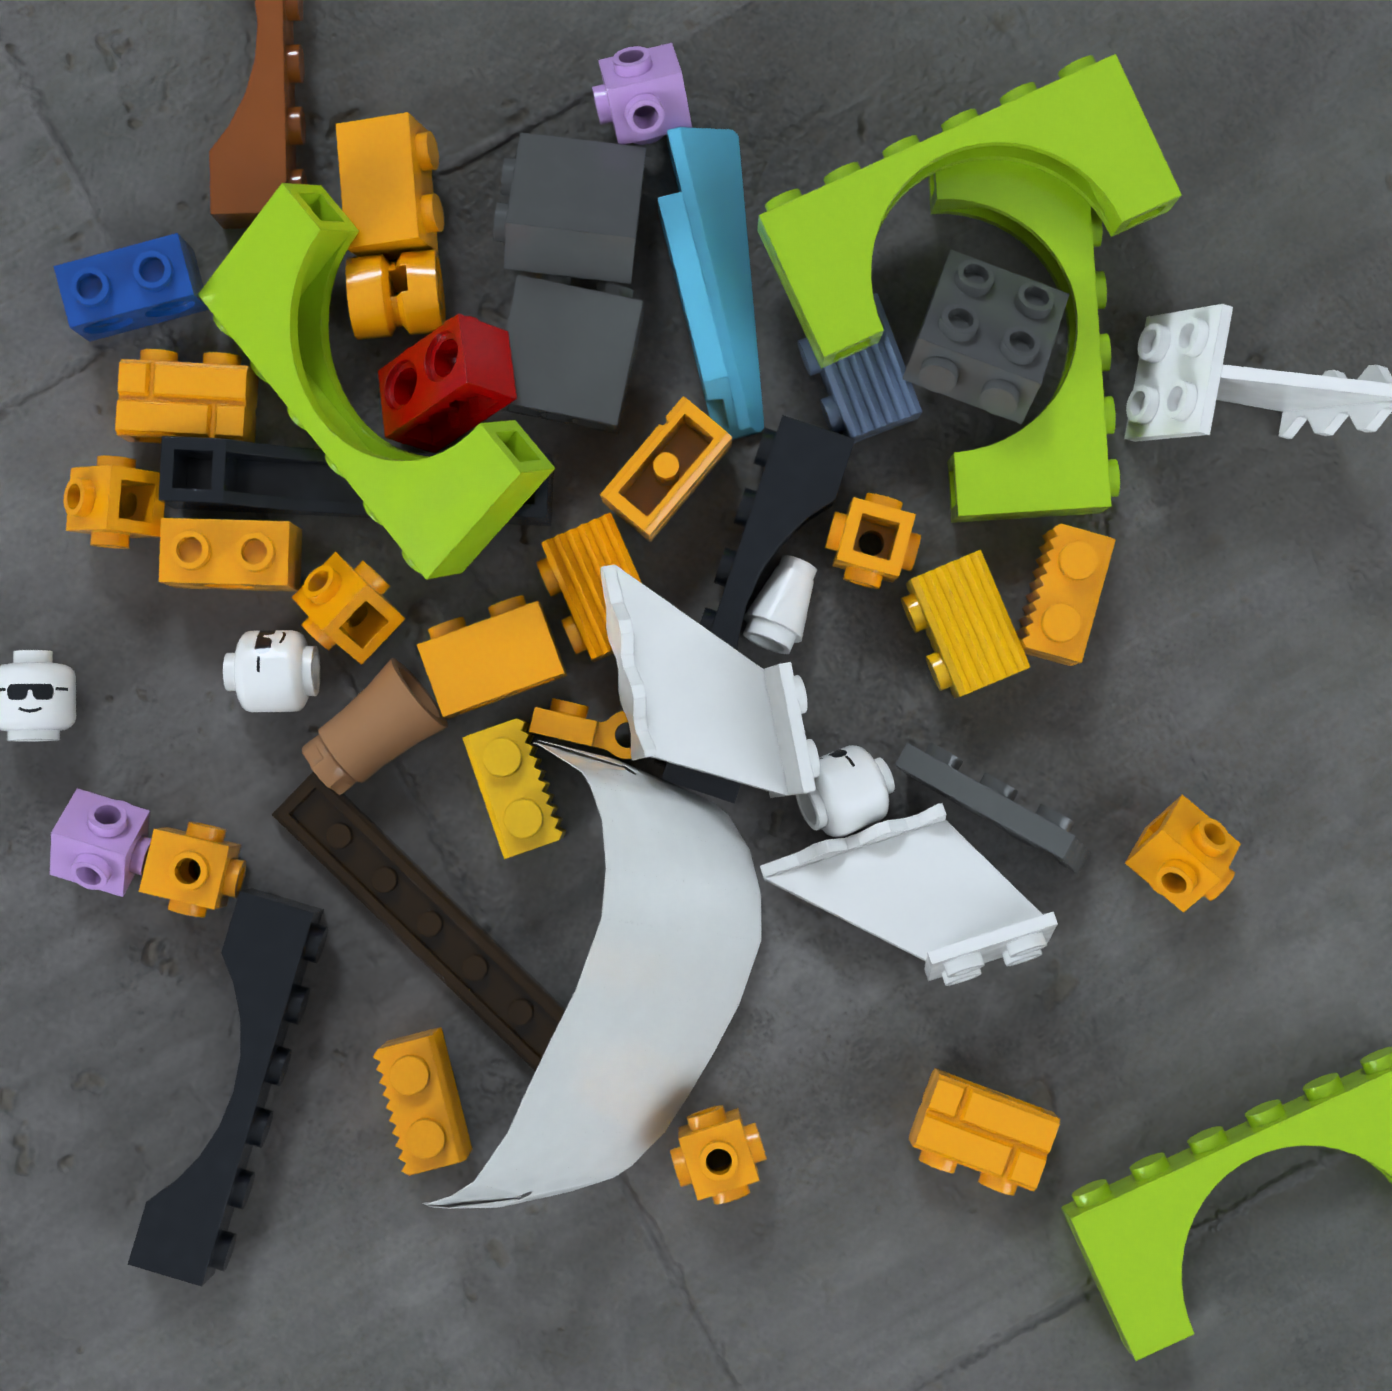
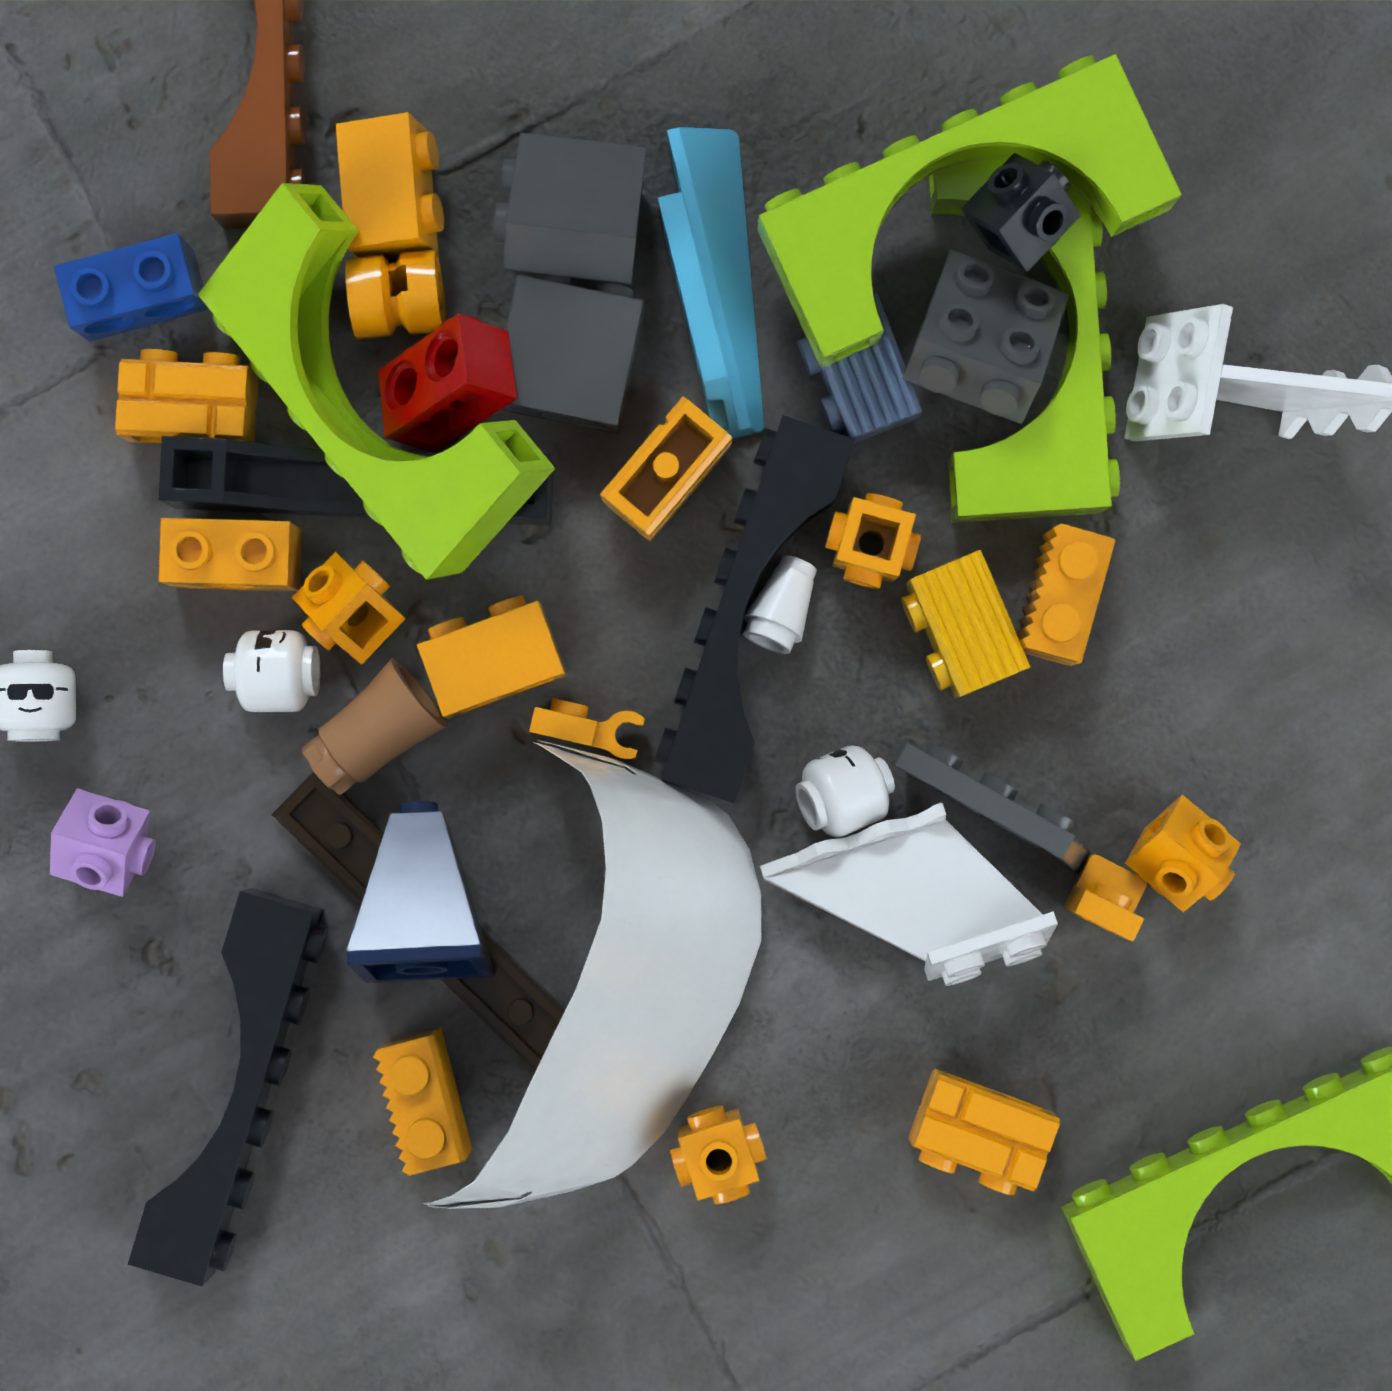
light orange brick [63,455,165,549] -> none
light orange brick [139,821,246,918] -> none
yellow brick [462,718,567,859] -> none
light orange brick [536,512,642,662] -> none
lavender brick [592,43,692,145] -> none
white piece [600,564,820,798] -> none
none -> slope [347,801,493,983]
none -> black brick [961,153,1081,272]
none -> light orange bracket [1063,854,1147,942]

